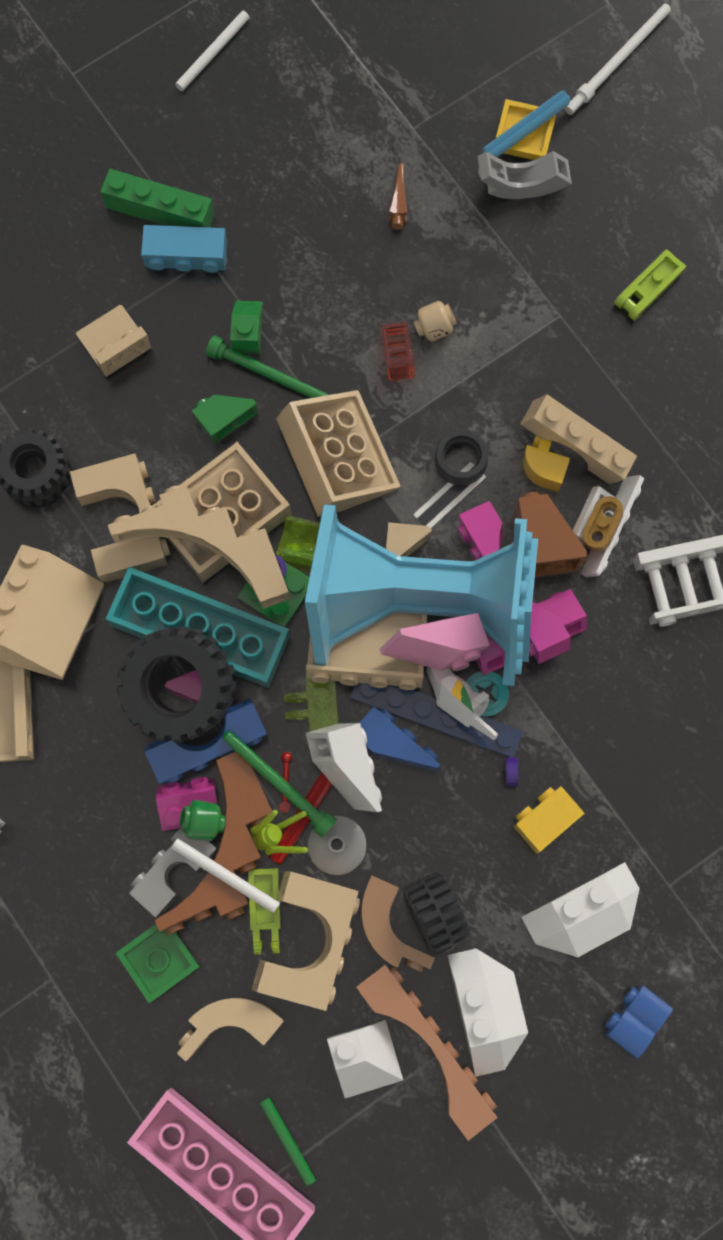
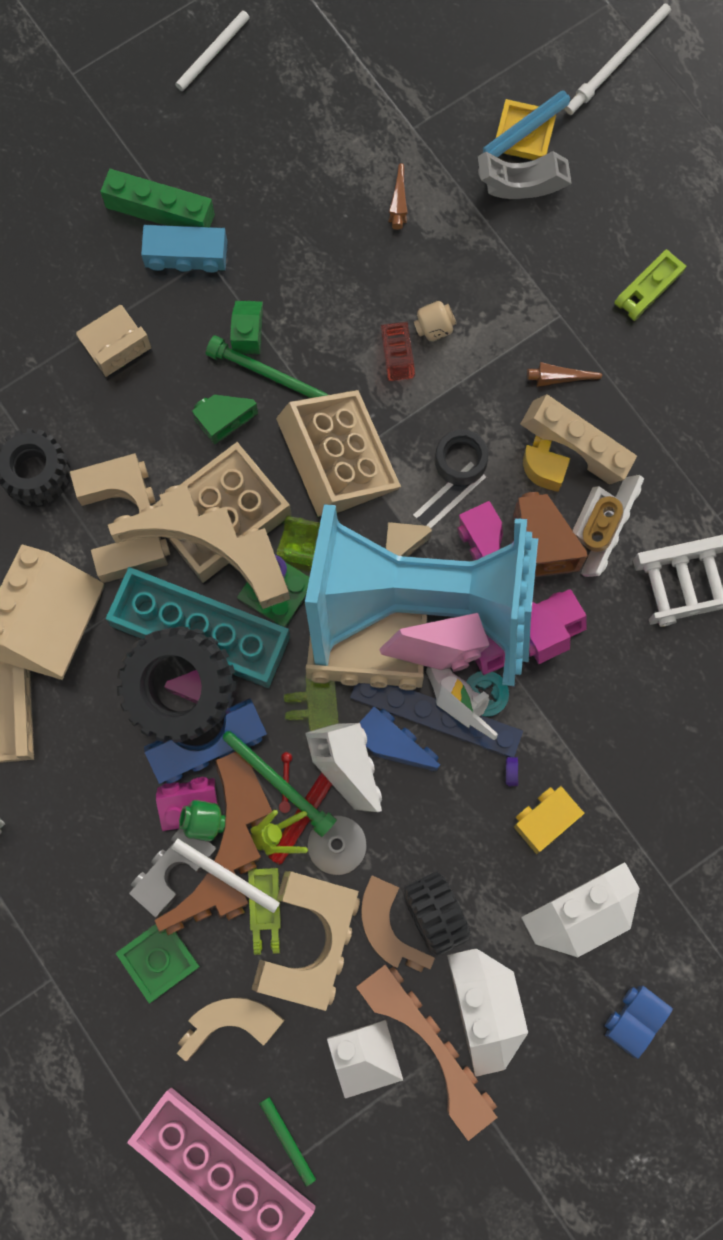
none -> dark orange piece [527,362,602,387]

